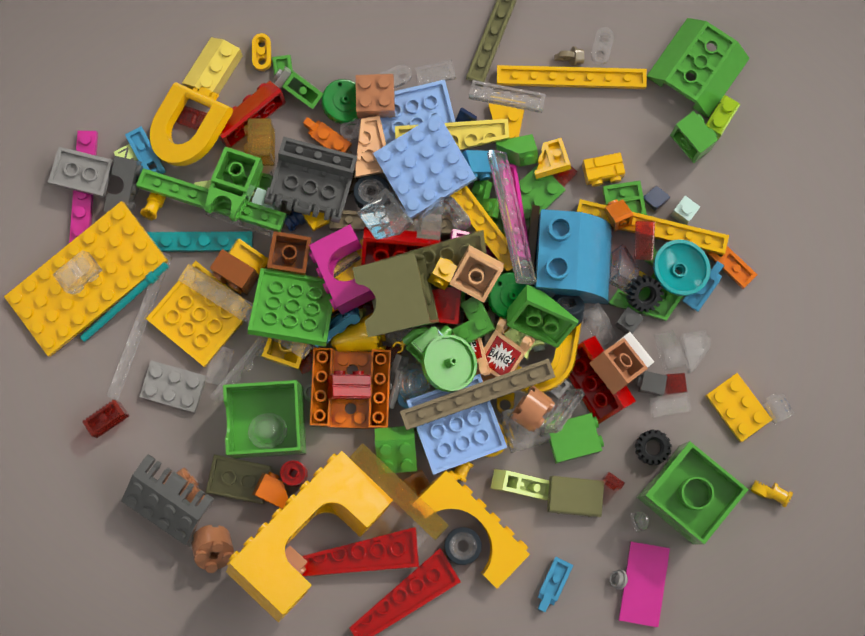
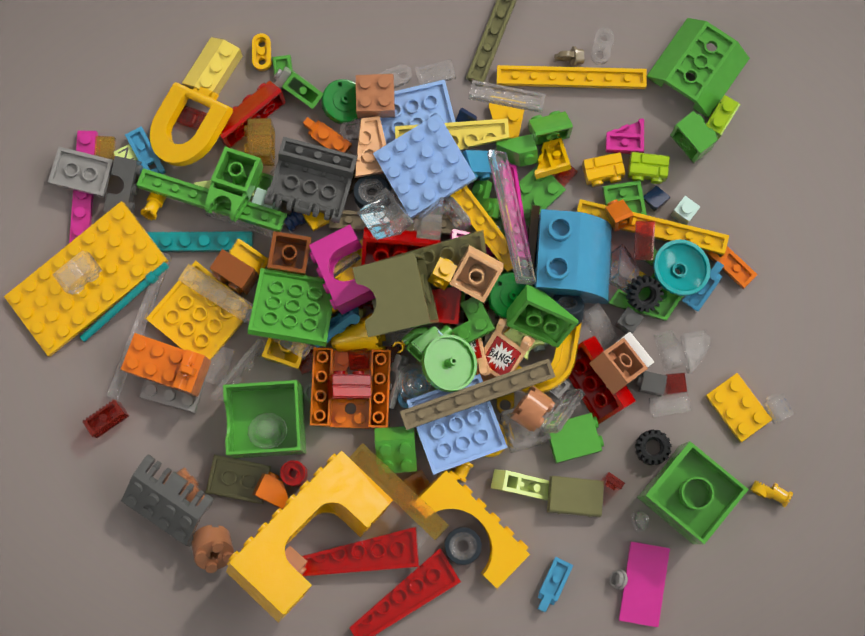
none -> clear yellow tile [94,136,116,175]
none -> orange hinge [121,333,211,397]
none -> clear red plate [348,348,369,370]
none -> bright green slope [528,111,573,146]
none -> dark pink wing [605,118,644,154]
none -> lime brick [628,152,670,184]

